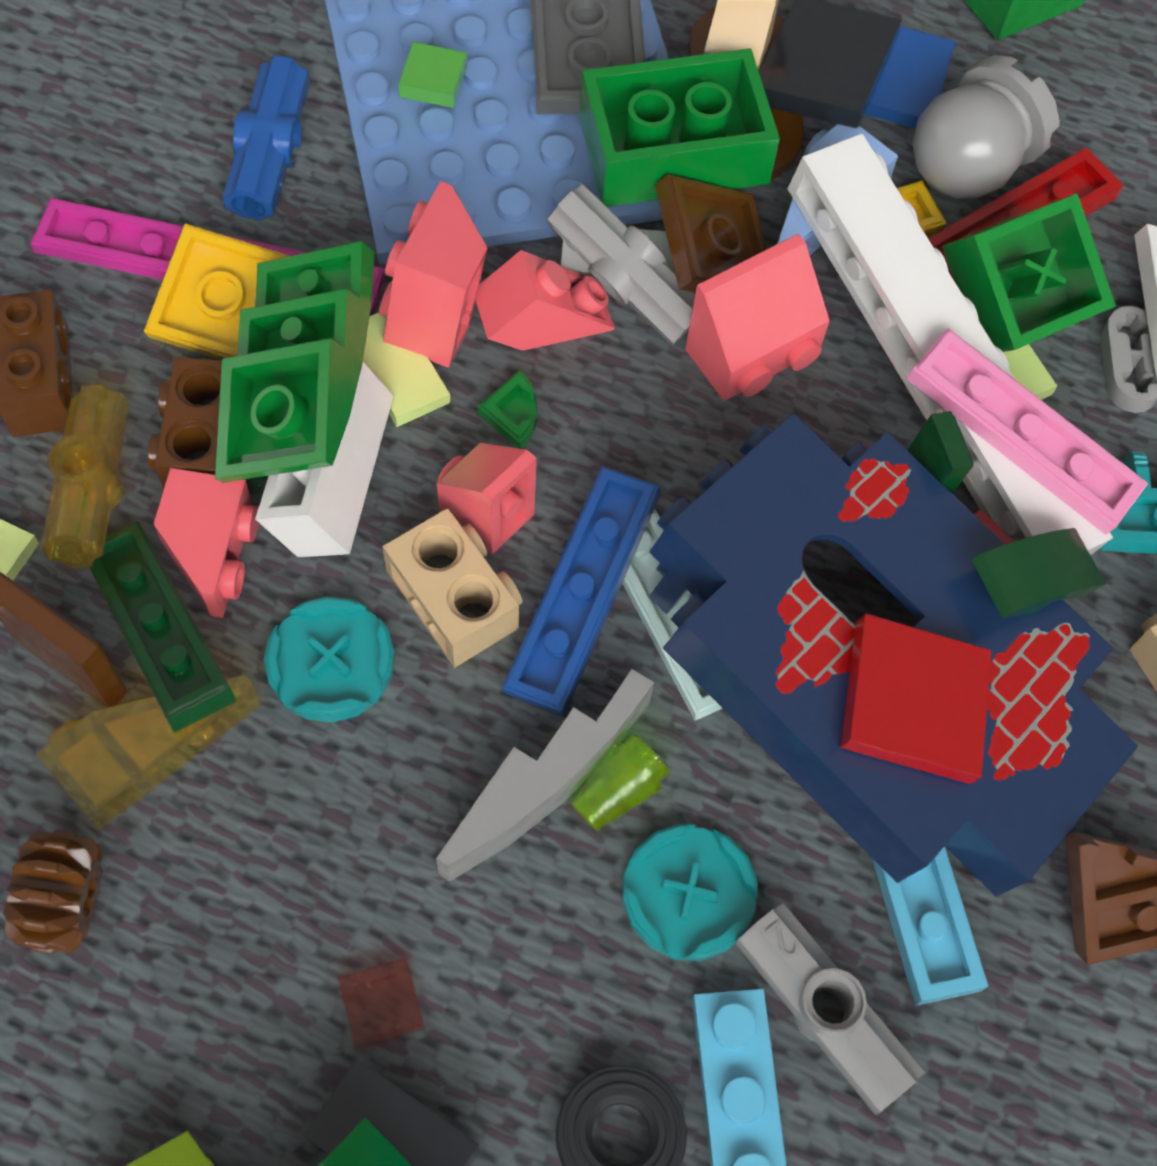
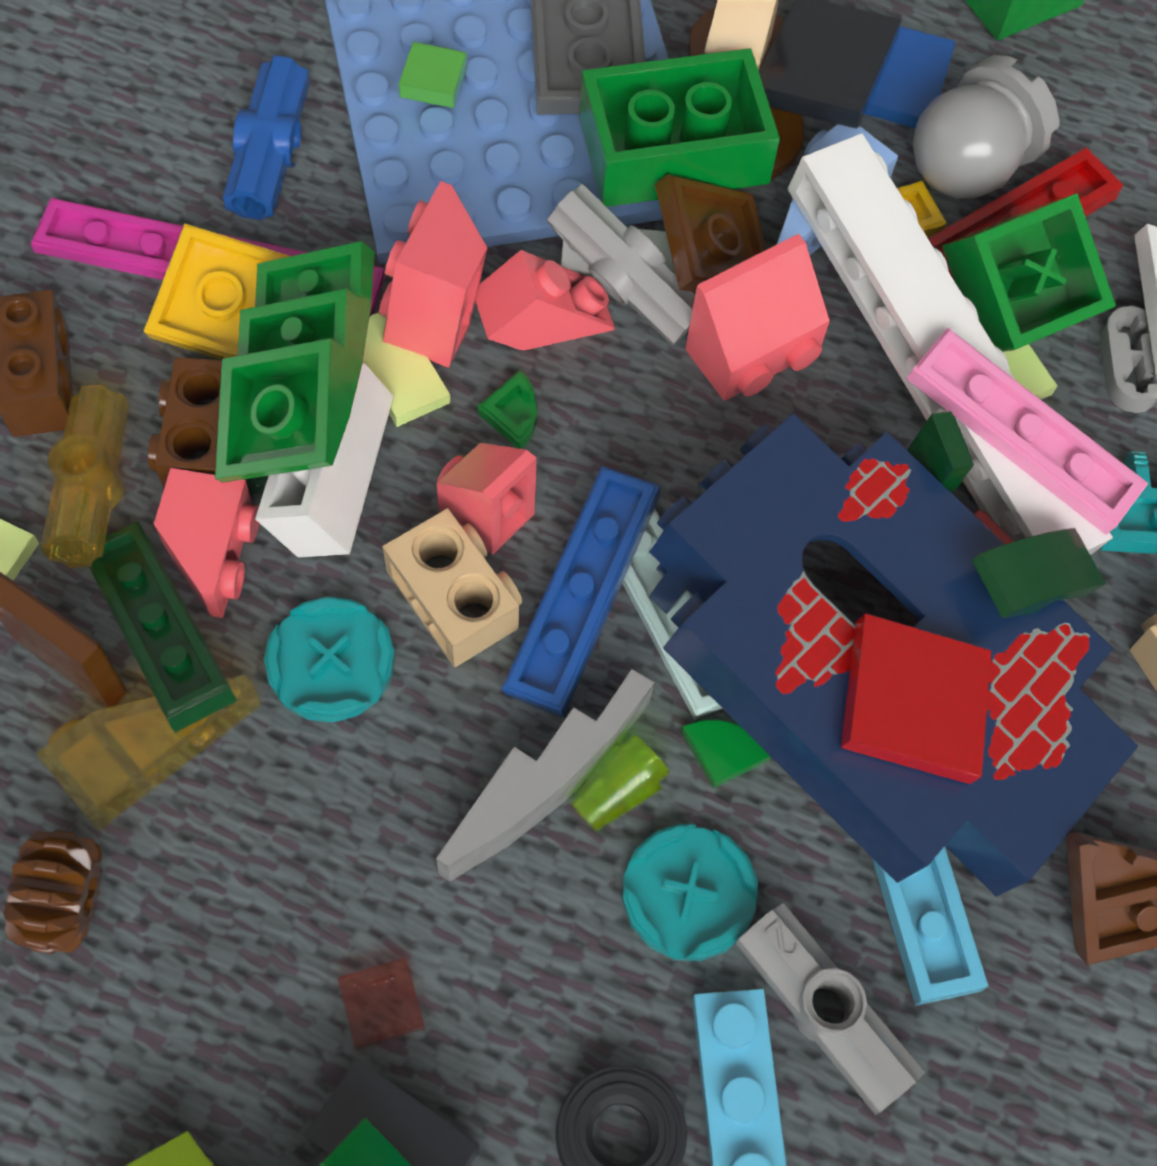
none -> green tile [681,720,771,789]

